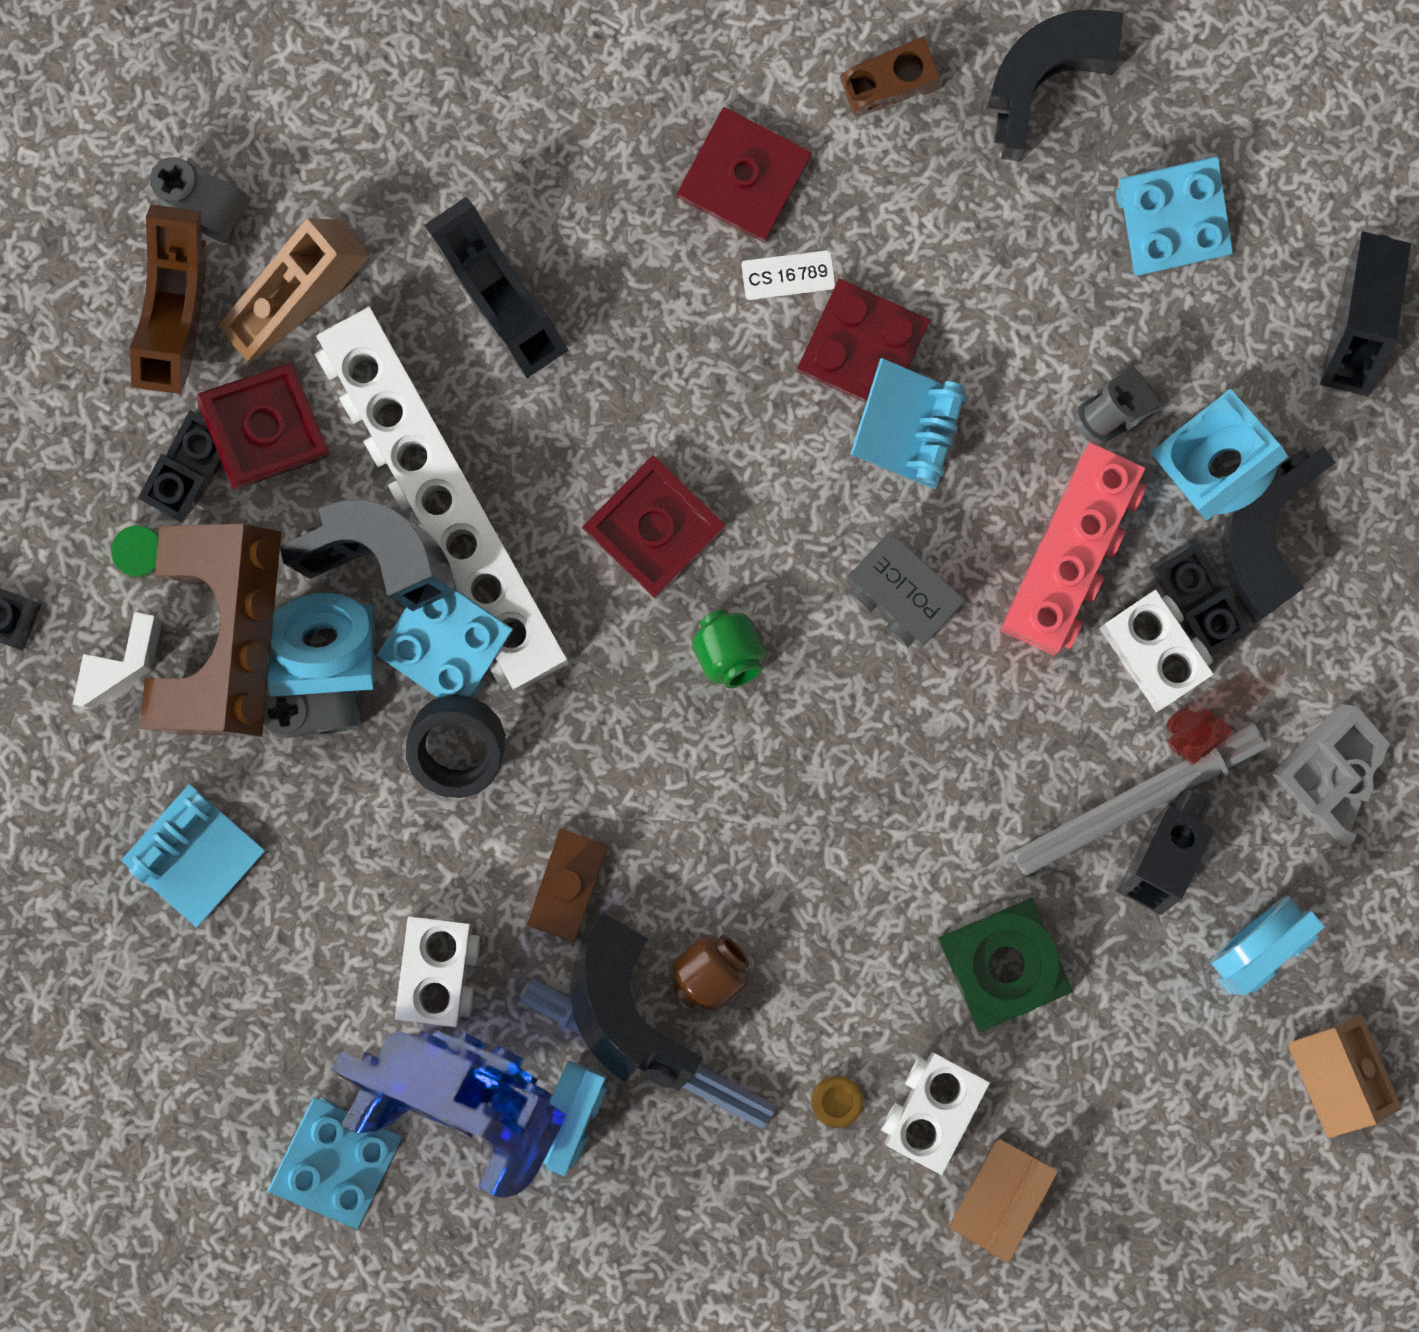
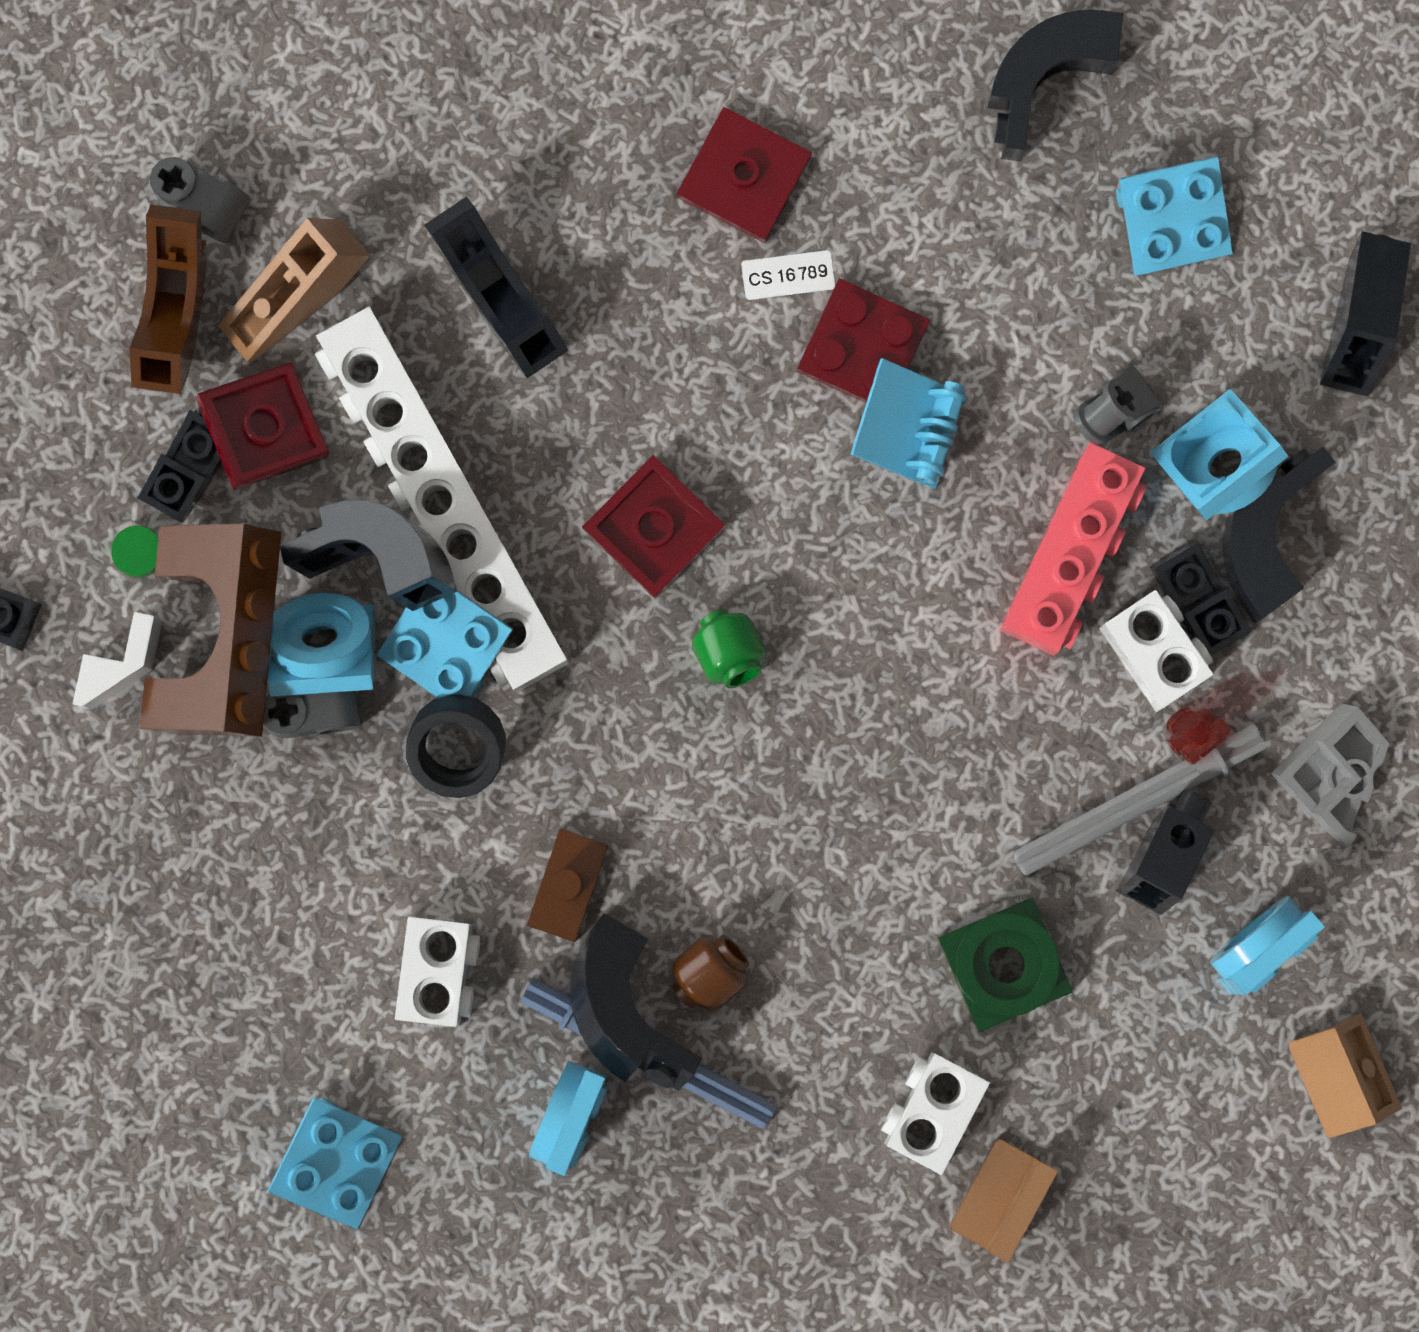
medium azure hinge [121,784,265,928] -> none
clear blue piece [331,1030,567,1198] -> none
pearl gold tile [811,1076,863,1128] -> none
reddish brown leg [839,36,941,116] -> none
dark grey brick [846,531,965,649] -> none

